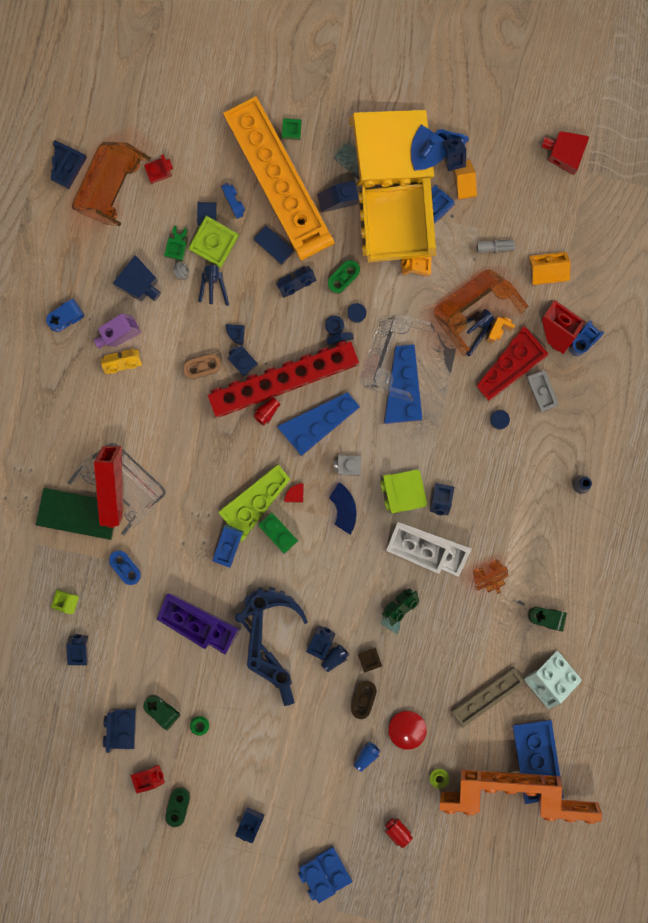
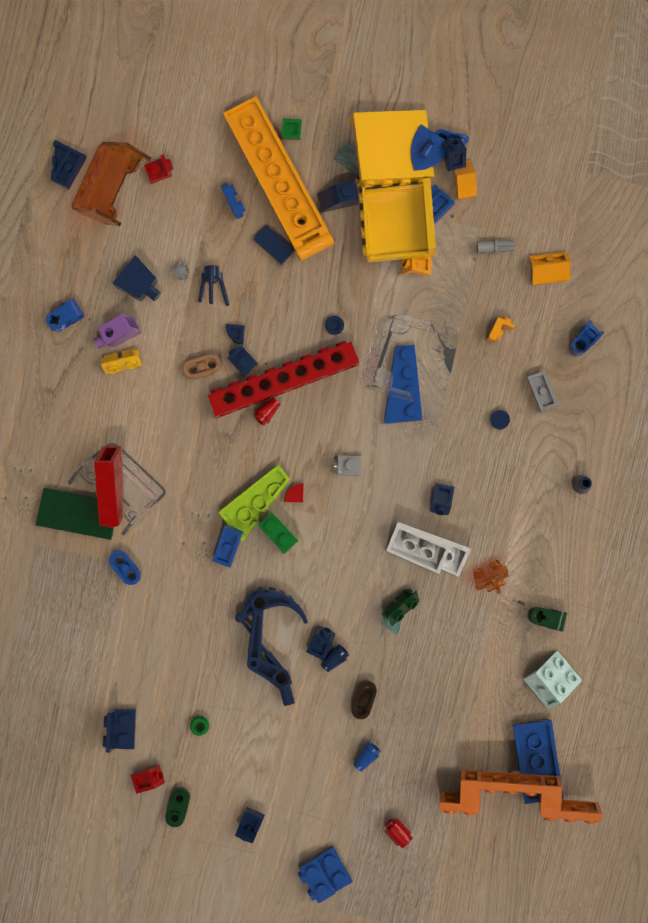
lime slope [51,589,79,614] -> none
dark blue bracket [66,634,88,665] -> none
dark green piece [143,695,181,731] -> none
dark purple slope [157,593,241,655] -> none
green plate [164,226,188,261] -> none
lime tile [188,215,240,268] -> none
dark blue slope [197,202,217,226] -> none
dark blue hinge [276,266,317,298] -> none
blue wing [277,392,360,456] -> none
dark blue tile [326,332,354,345] -> none
green plate [328,260,360,294] -> none
clear blue tile [329,482,357,535] -> none
dark blue tile [348,303,367,323] -> none
dark brown plate [358,647,382,673] -> none
lime bracket [380,470,427,514] -> none
red dish [388,710,427,750] -> none
lime plate [429,769,449,789] -> none
clear orange windscreen [434,270,529,356] -> none
dark blue plant [450,309,494,356] -> none
dark tan tile [451,667,525,728] -> none
red wing [477,326,549,402] -> none
red torso [541,131,589,175] -> none
red slope [542,300,586,354] -> none

